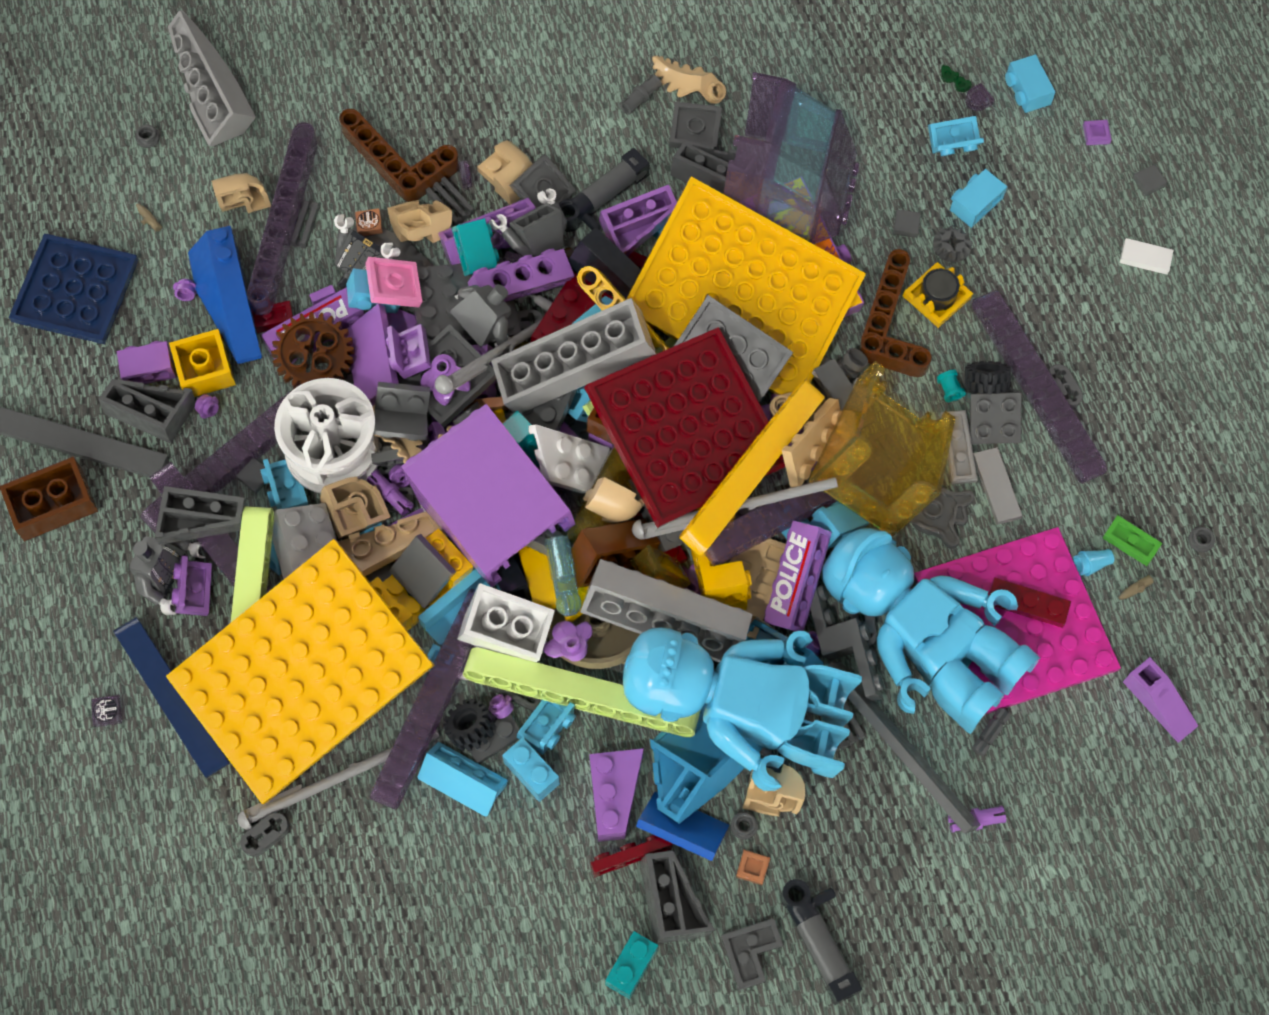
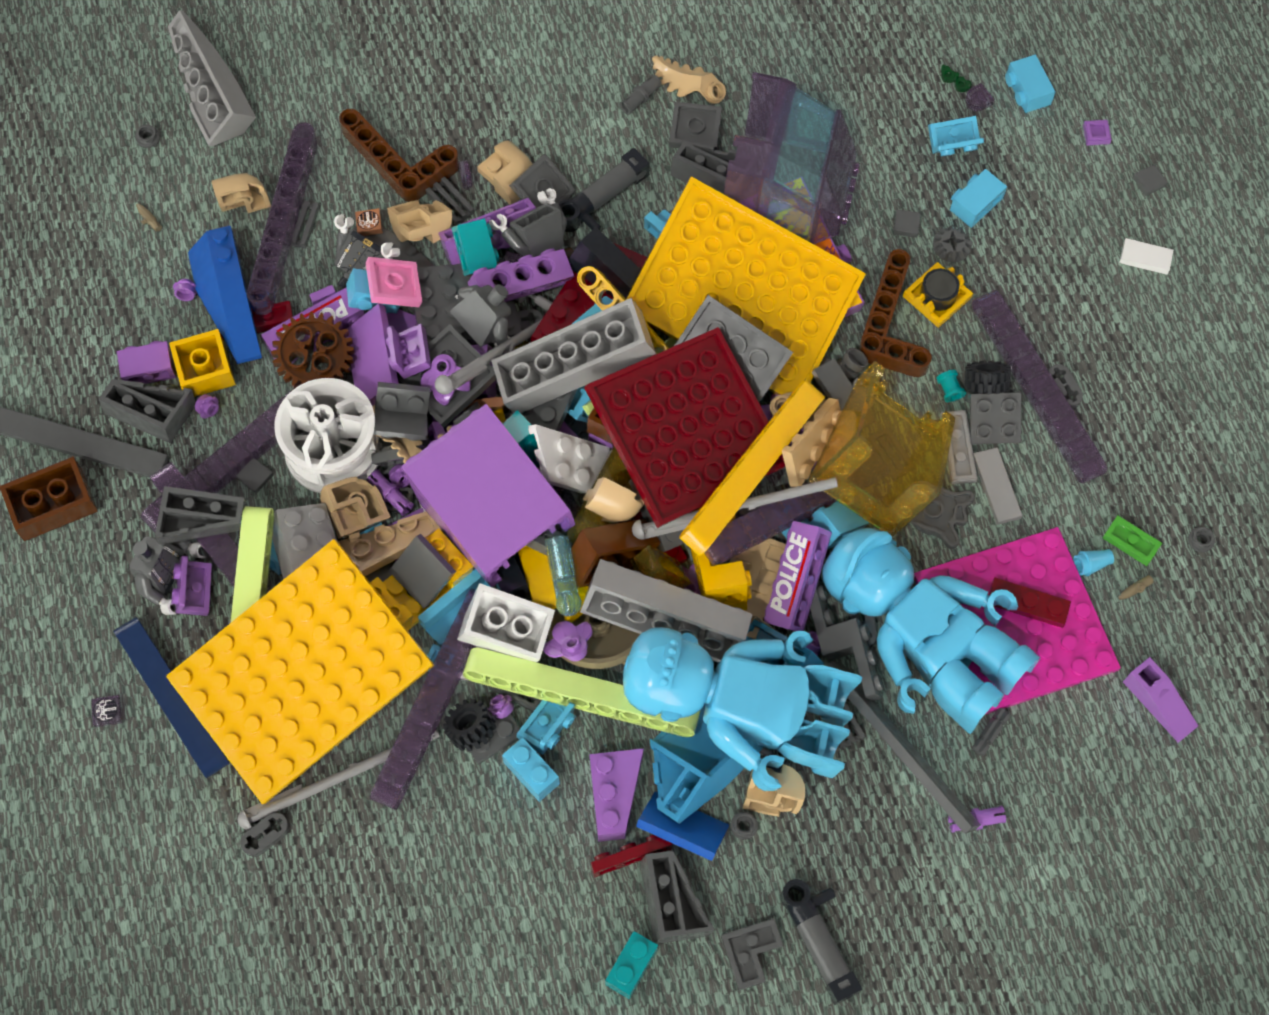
dark blue plate [8,233,139,345] -> none
medium azure bracket [260,459,309,509] -> none
medium azure panel [418,742,508,817] -> none
medium lavender wedge [599,184,677,256] -> none
nougat tile [736,850,770,885] -> none

